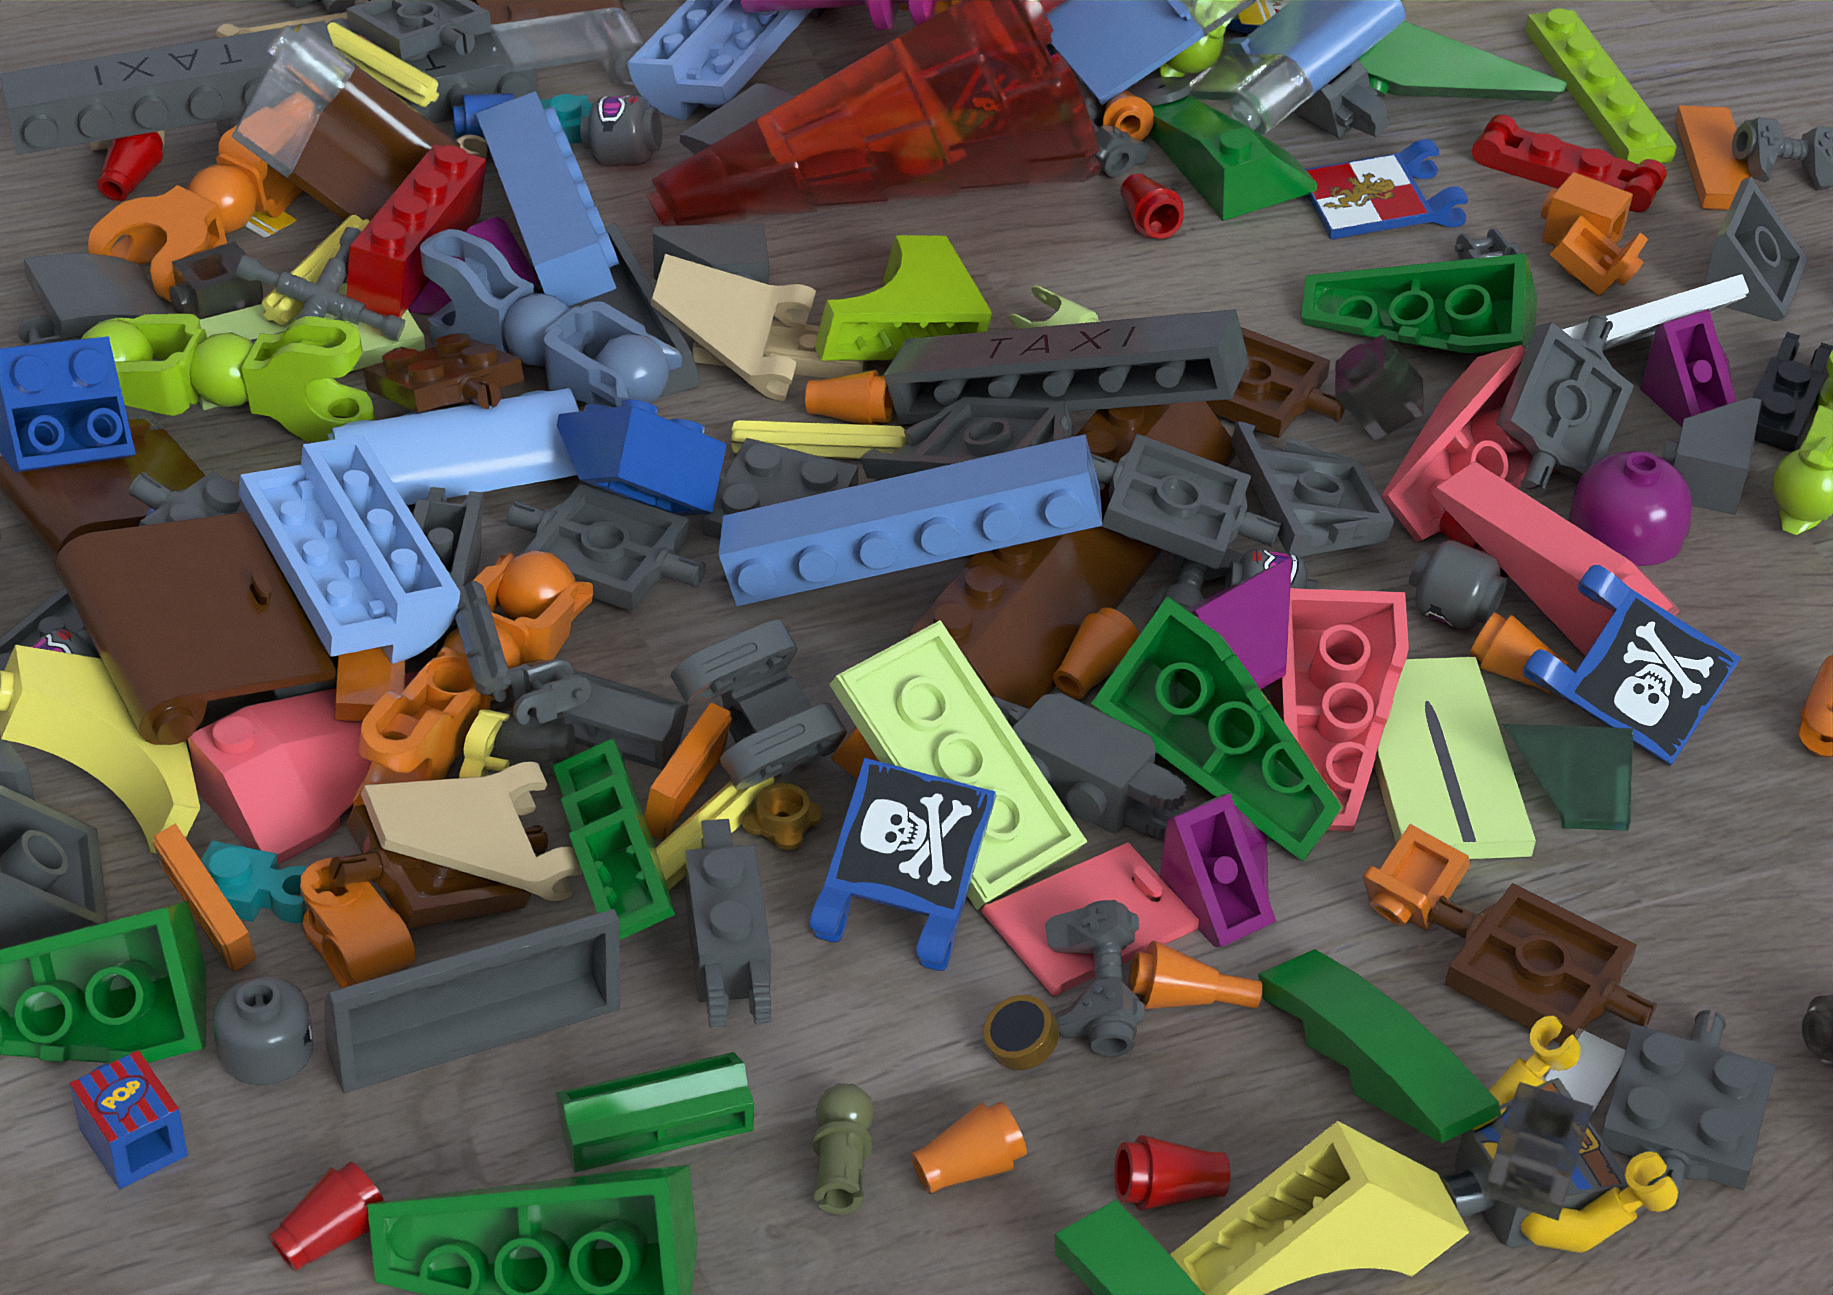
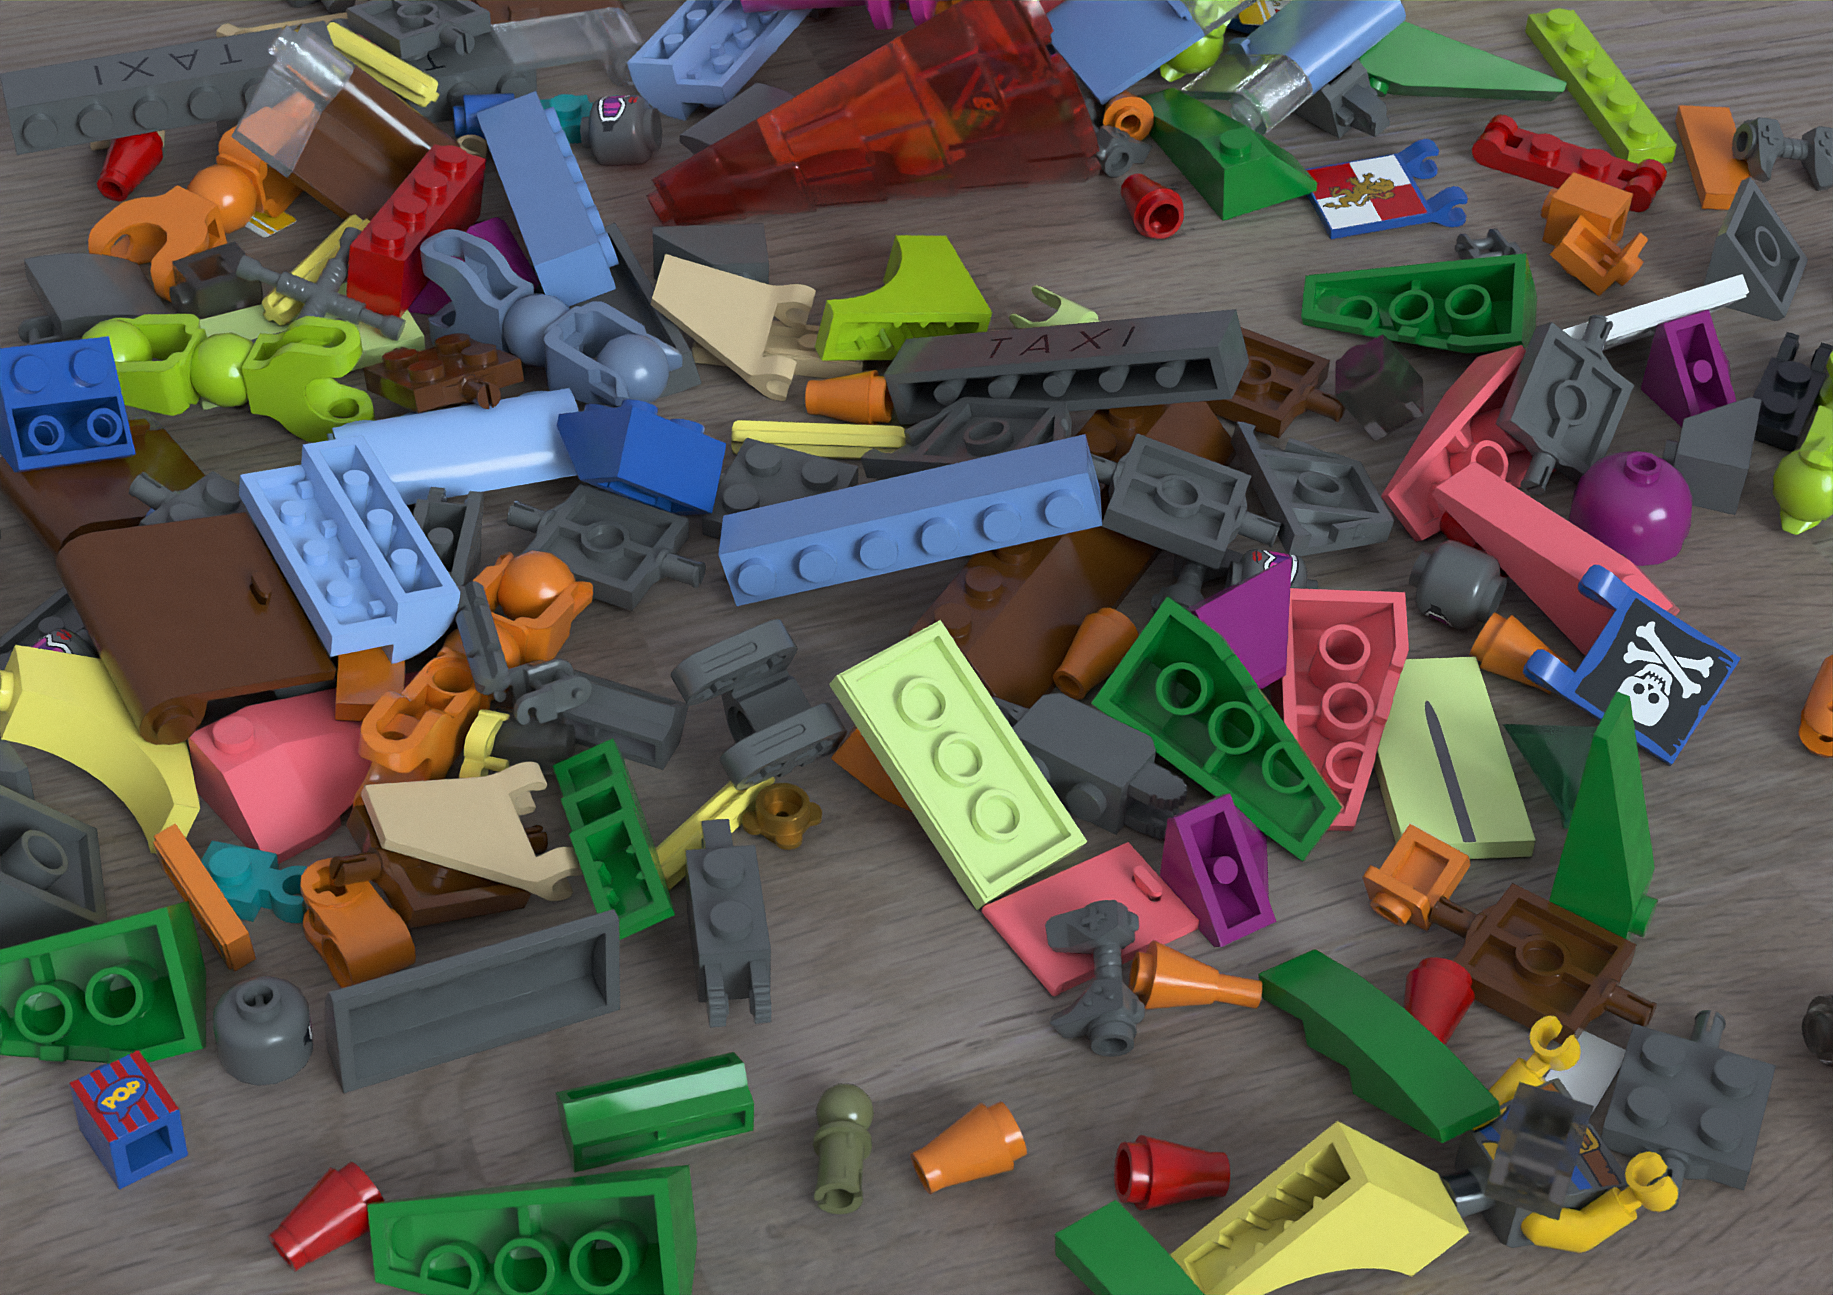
orange tile [644,702,732,840] -> none
flag [810,758,997,971] -> none
tile [983,995,1060,1070] -> none
dark grey wheel [1129,76,1191,106] -> none
none -> red cone [1403,957,1475,1045]
none -> green wedge [1549,691,1658,940]

